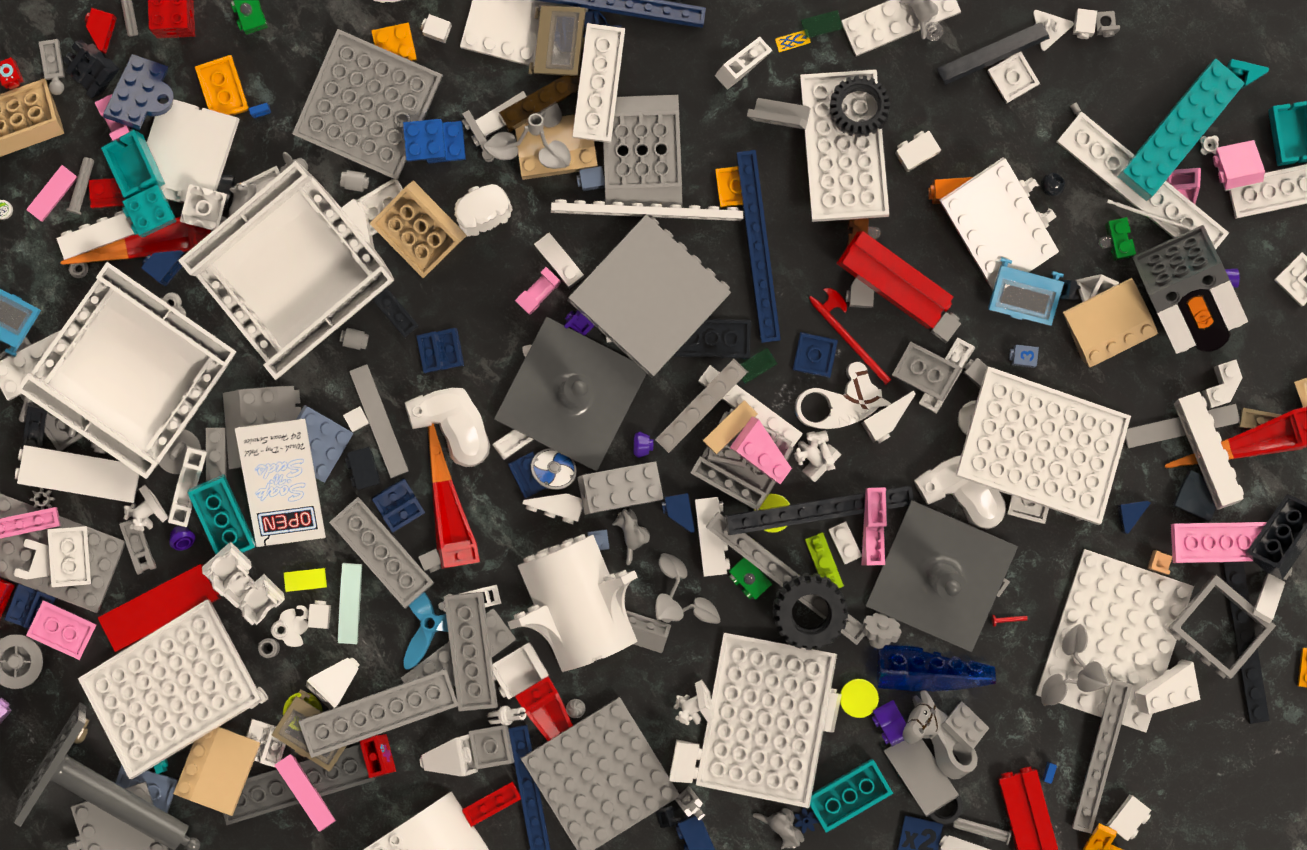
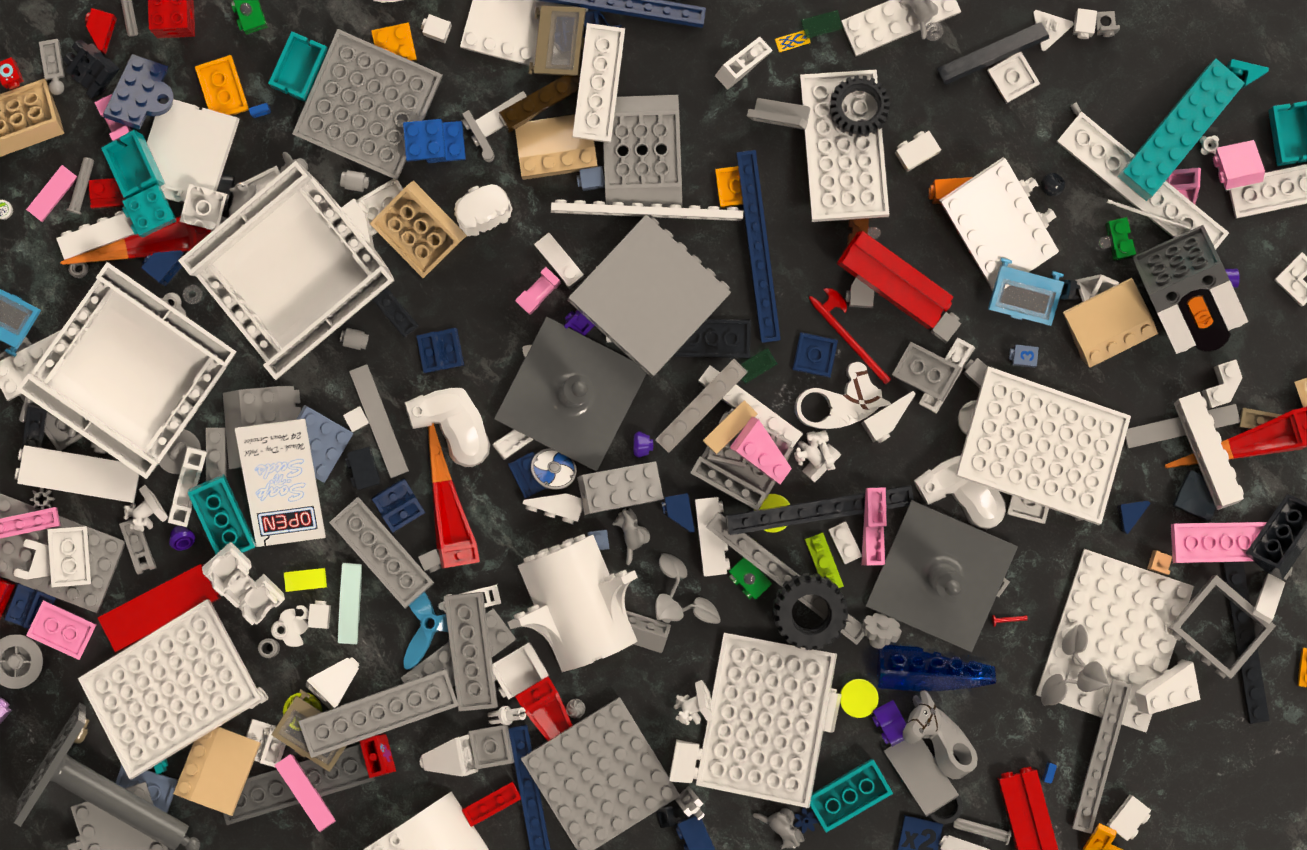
light grey plant [484,103,571,169] -> none
light grey plate [941,701,989,752] -> none
none -> clear plate [183,285,203,304]
none -> teal piece [268,31,328,102]

